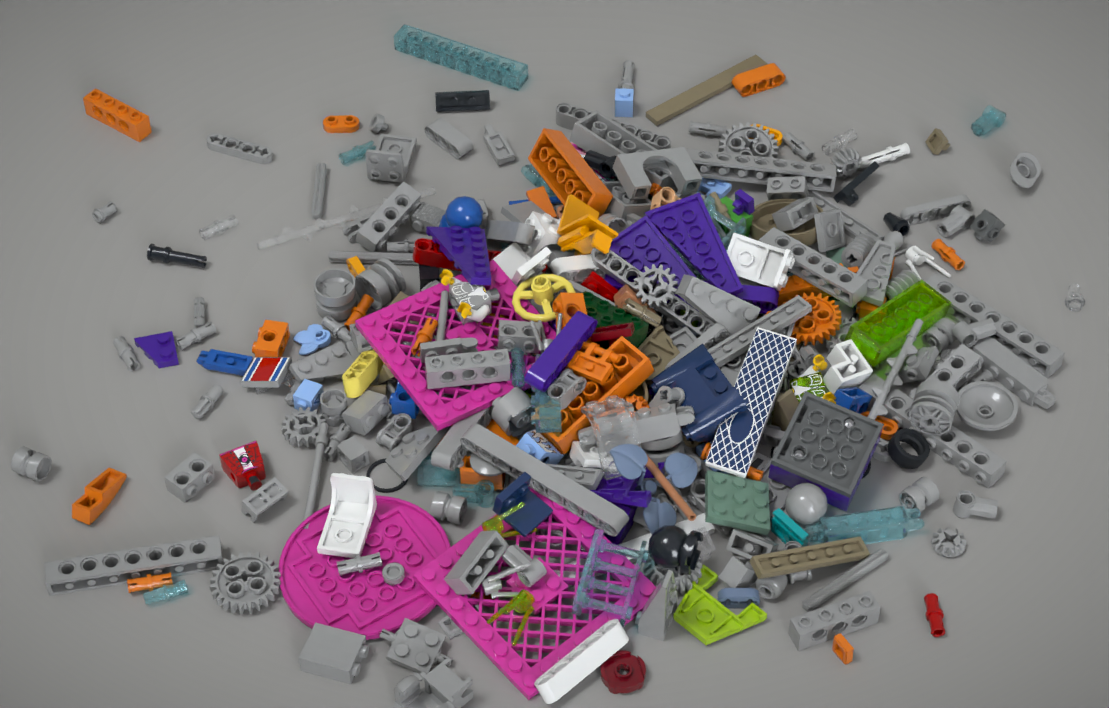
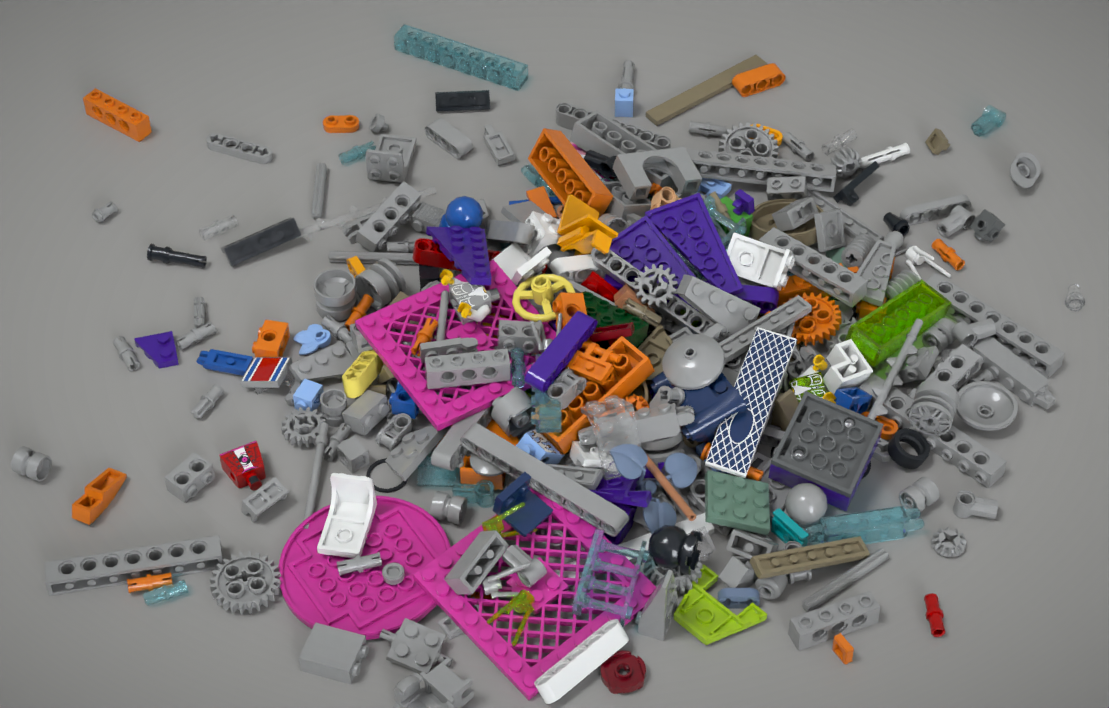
none -> black fence [221,217,301,266]
none -> light grey dish [662,334,725,390]

